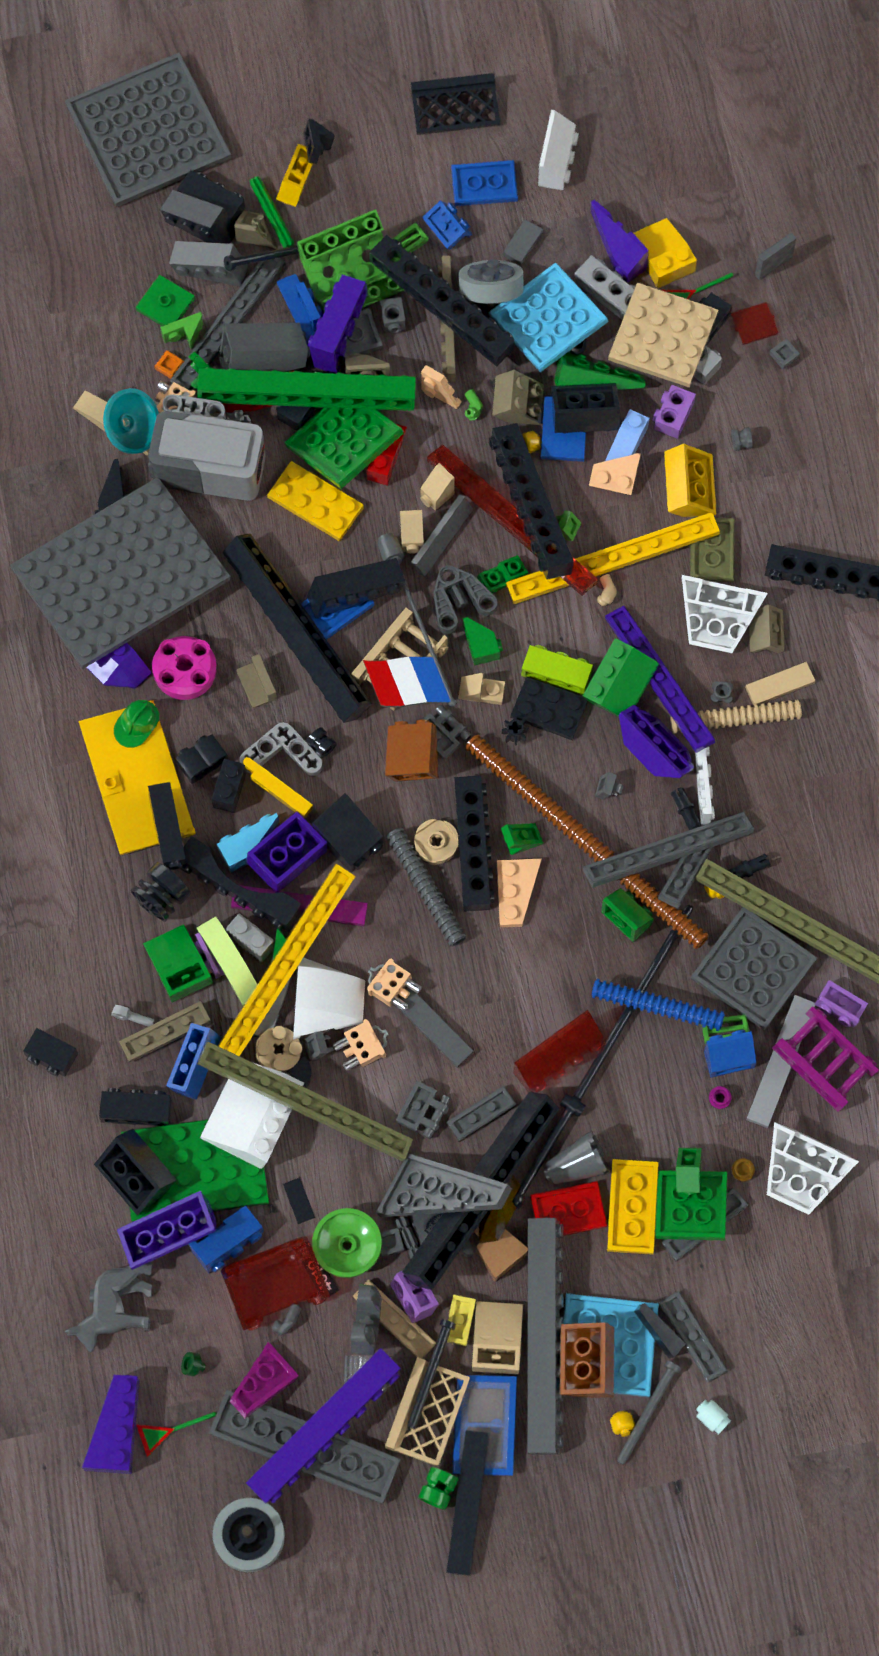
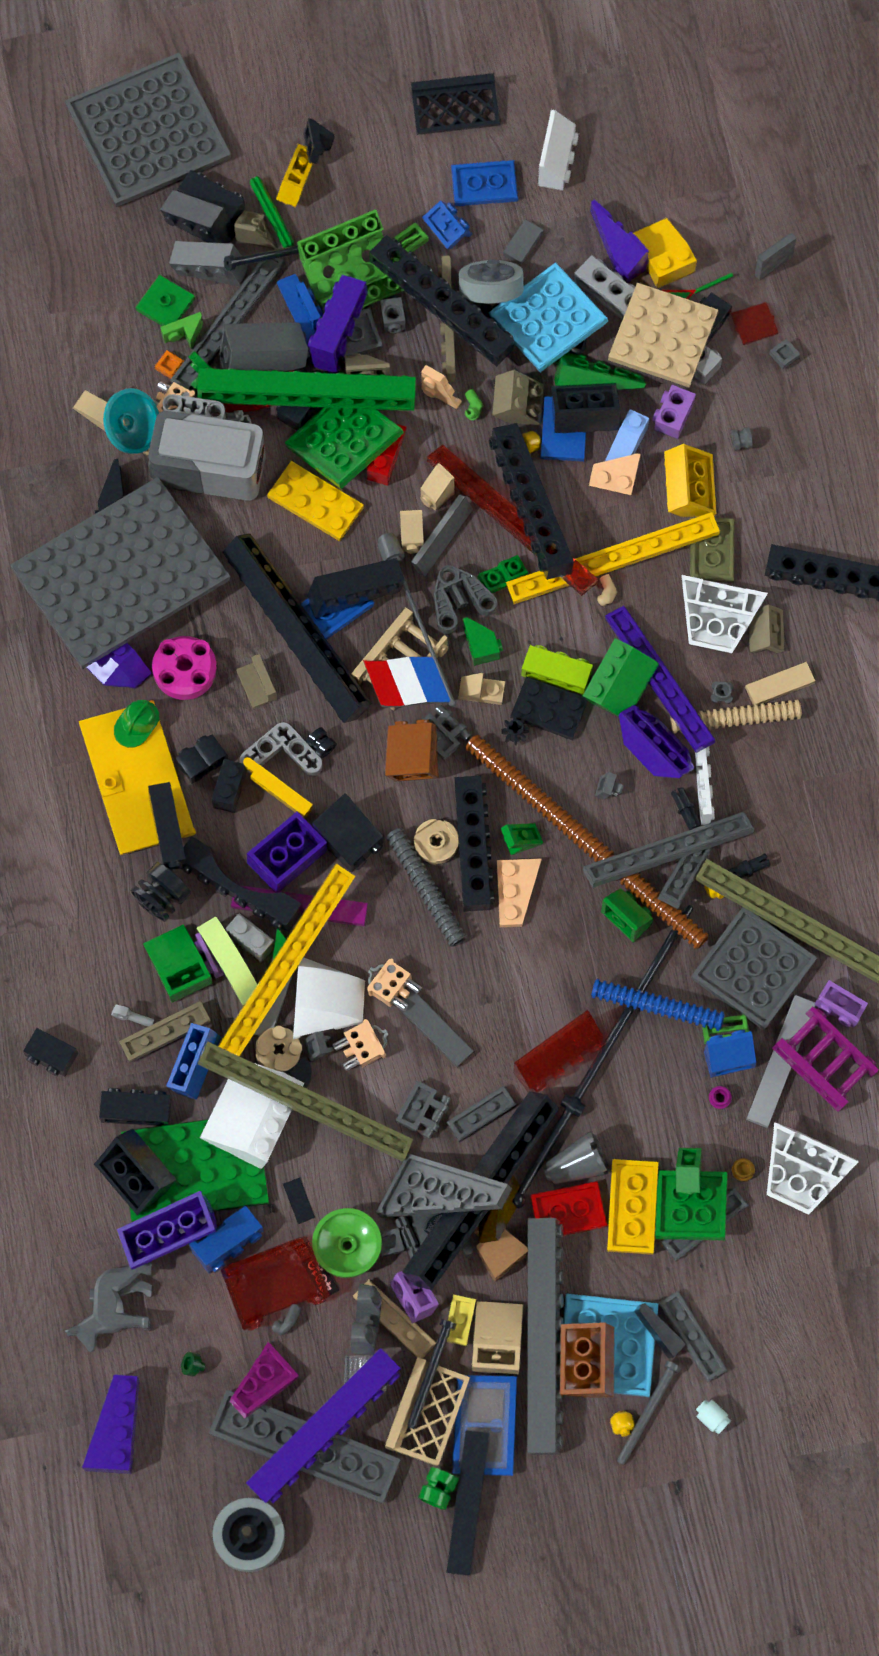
piece [136,1412,217,1458] -> none
medium azure slope [217,813,279,872] -> none
bright green tile [556,510,581,541] -> none

